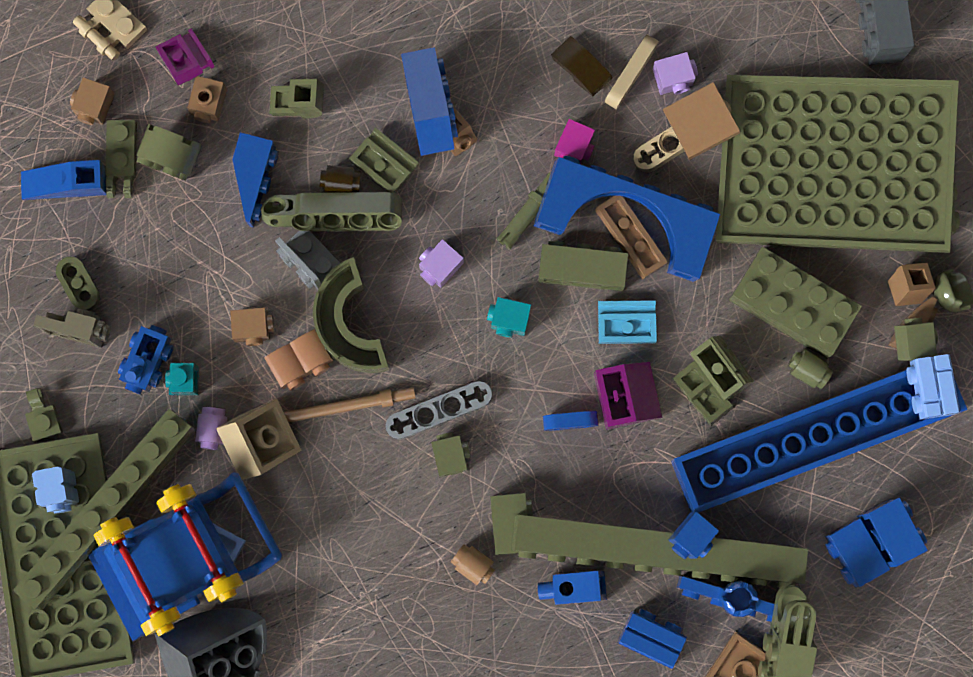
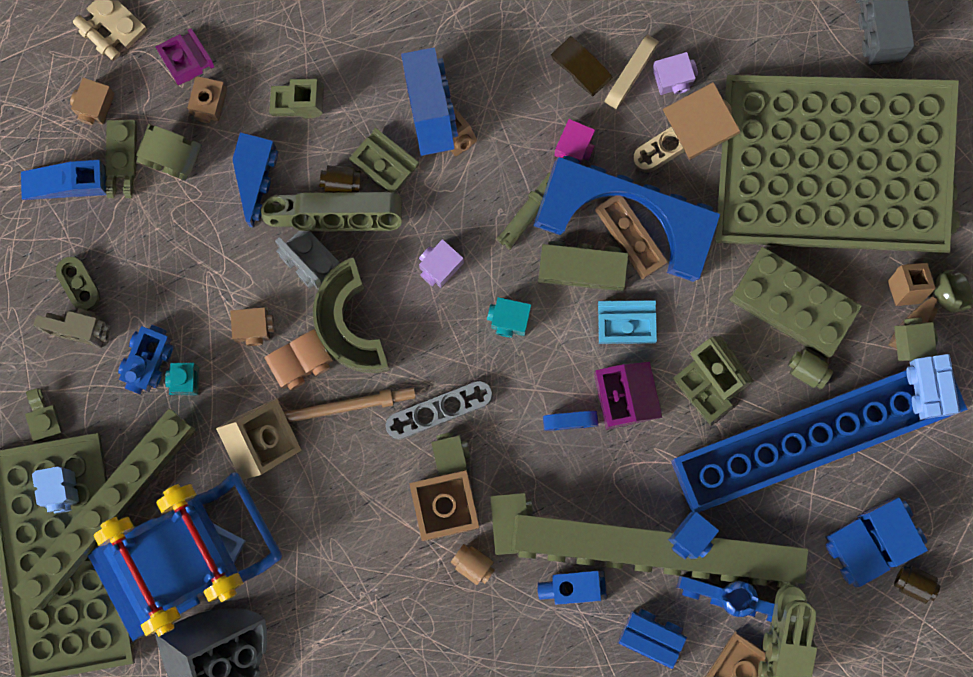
lavender brick [195,407,227,450] -> none
none -> medium nougat brick [409,470,480,542]
none -> dark brown brick [894,565,941,604]

